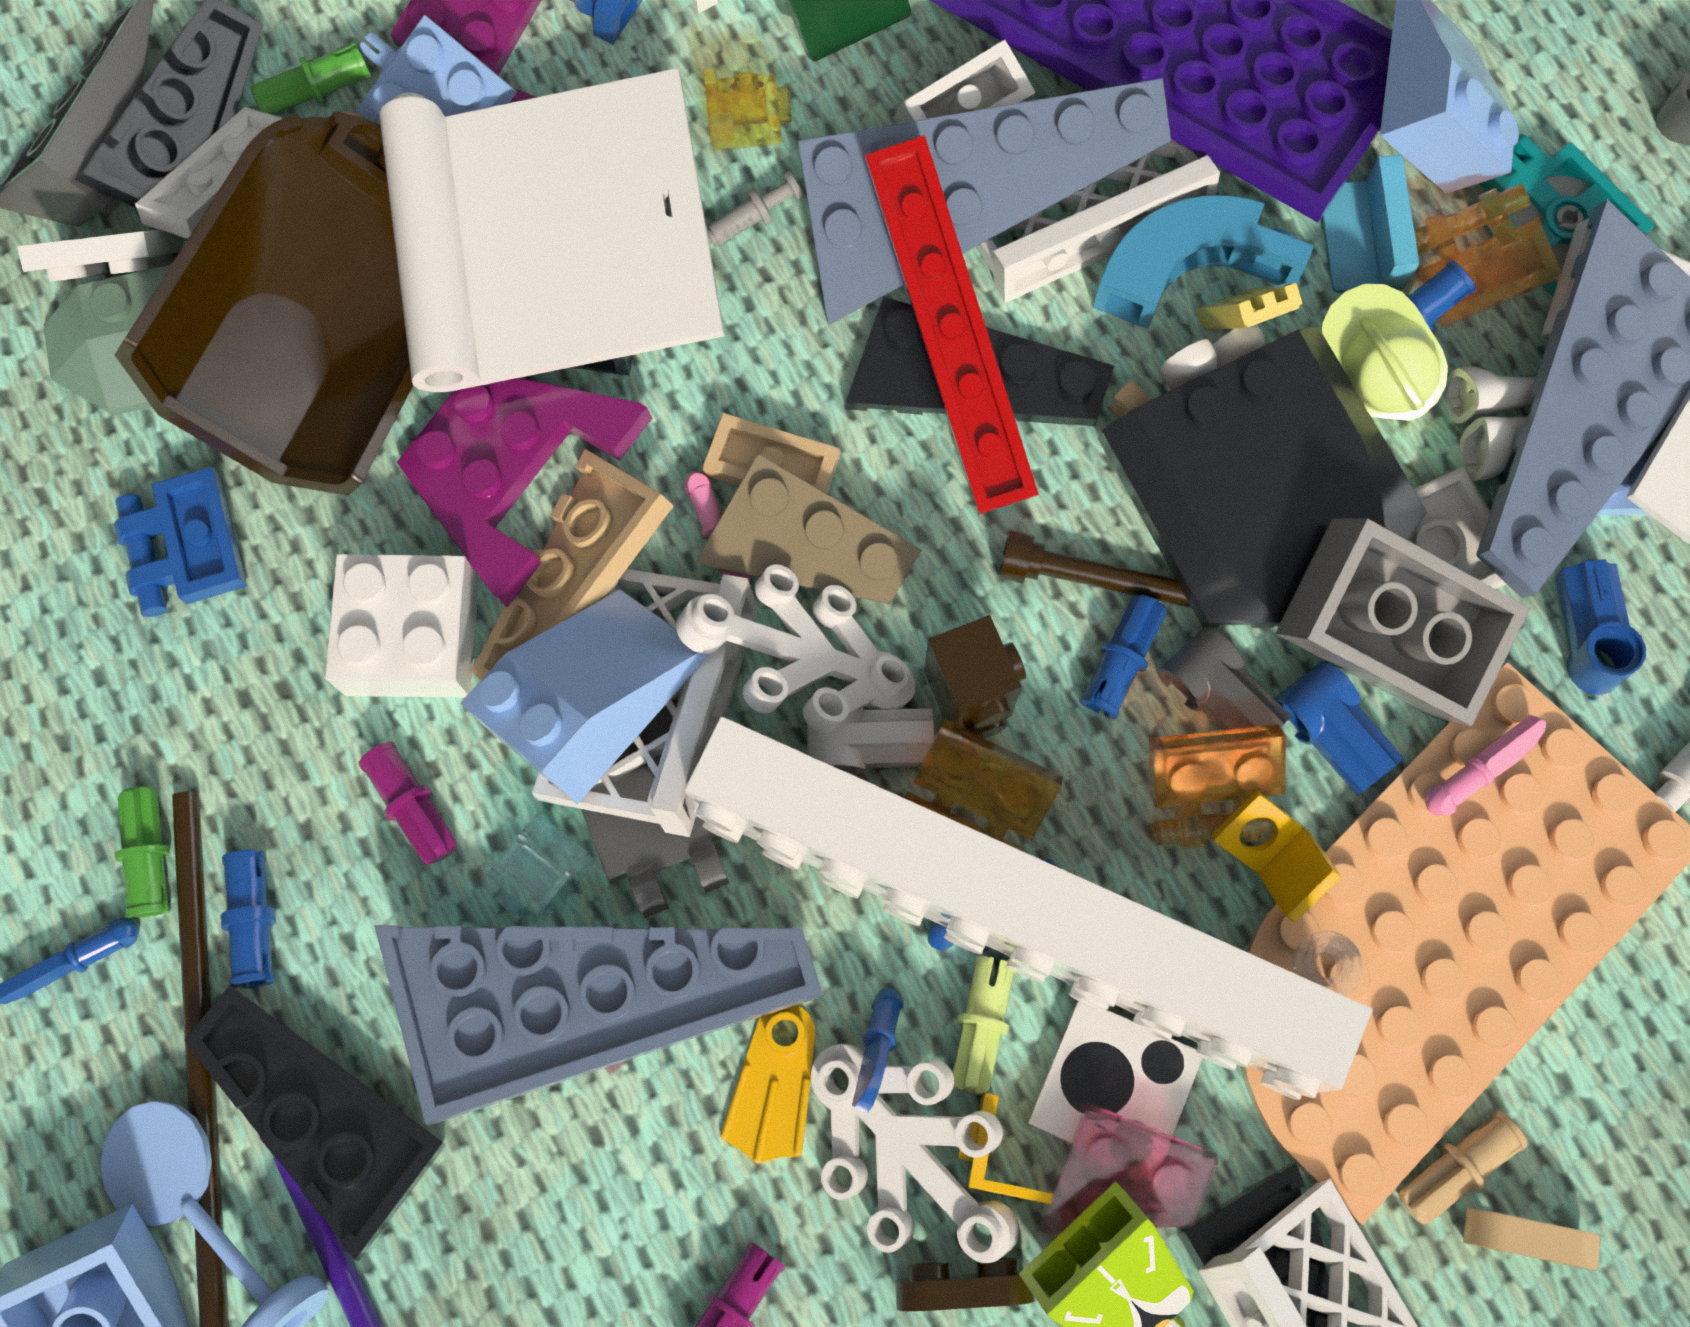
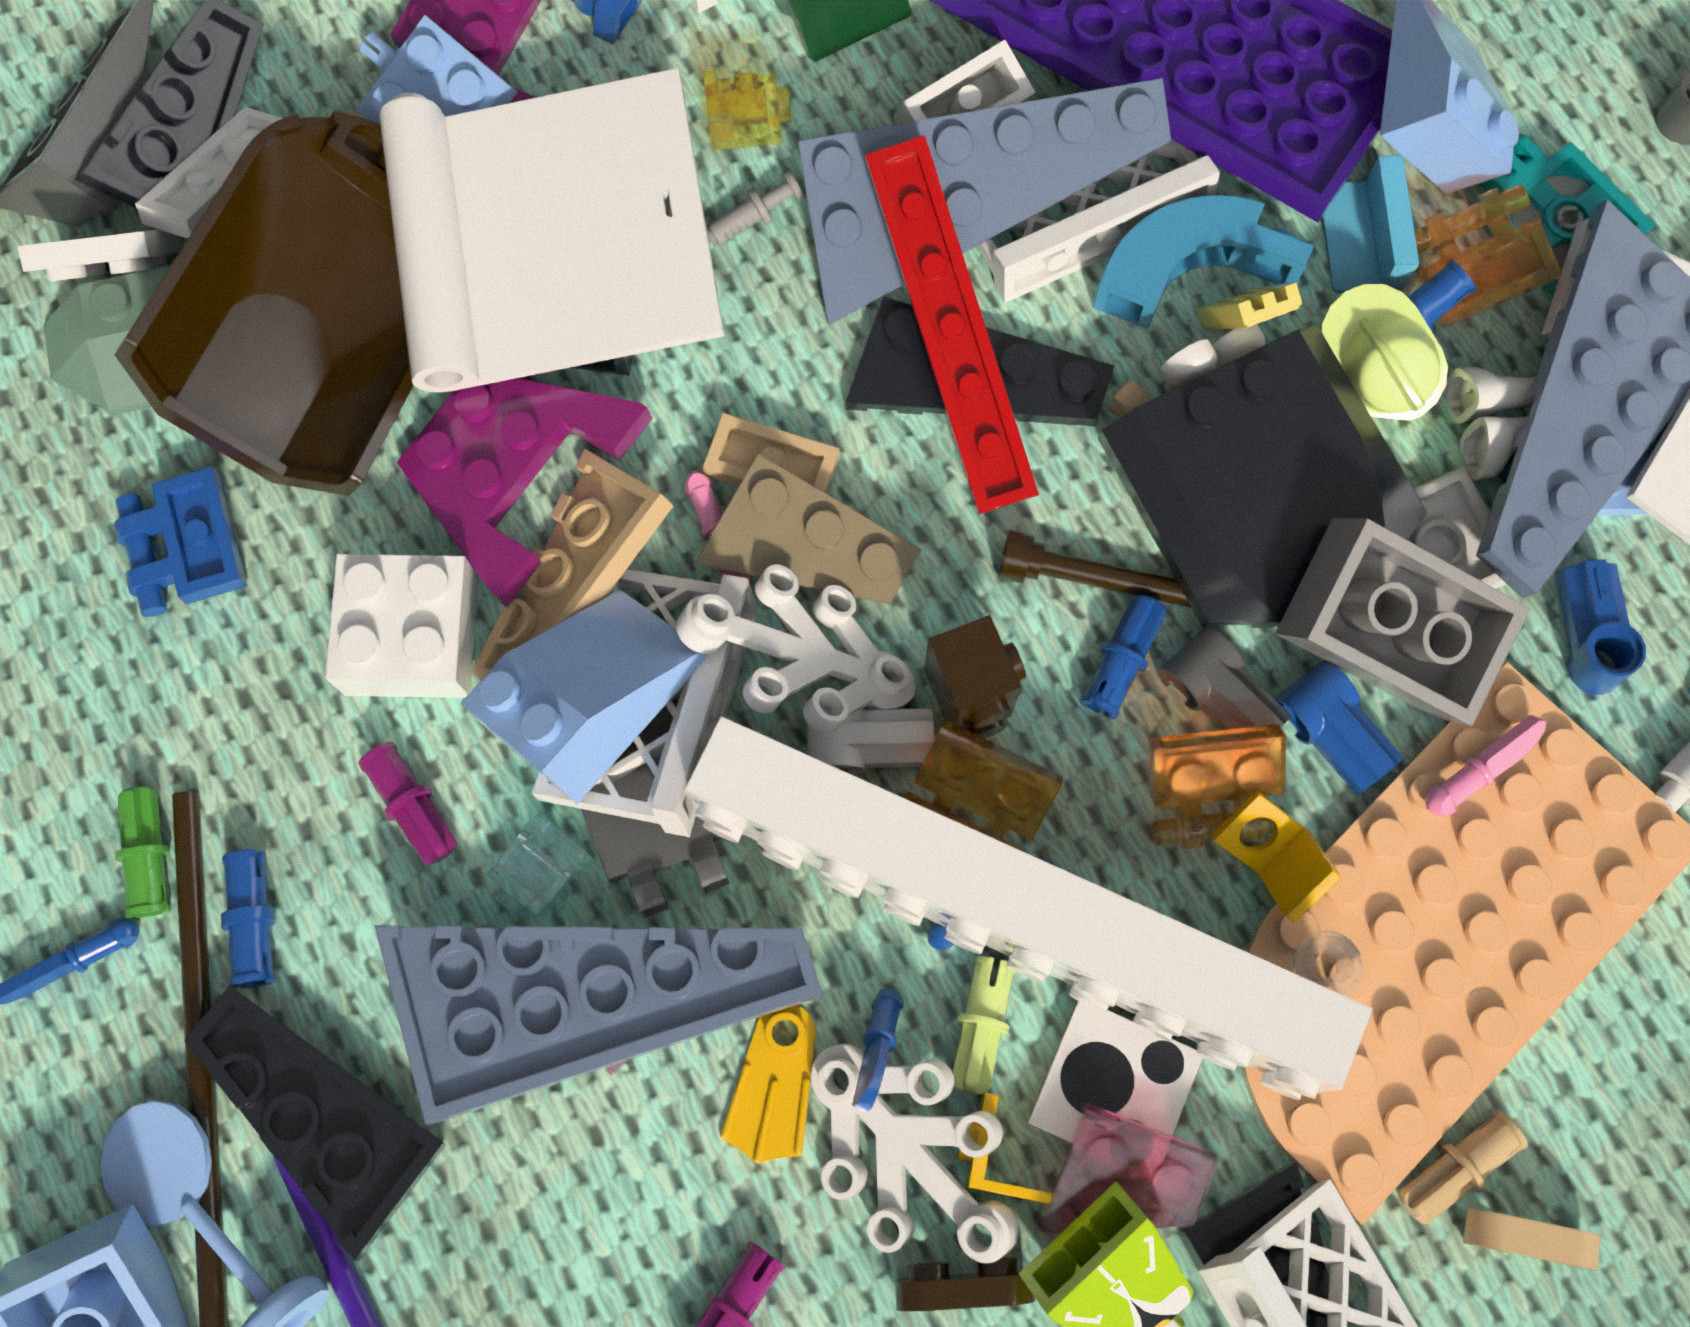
bright green axle [251,41,372,115] -> none

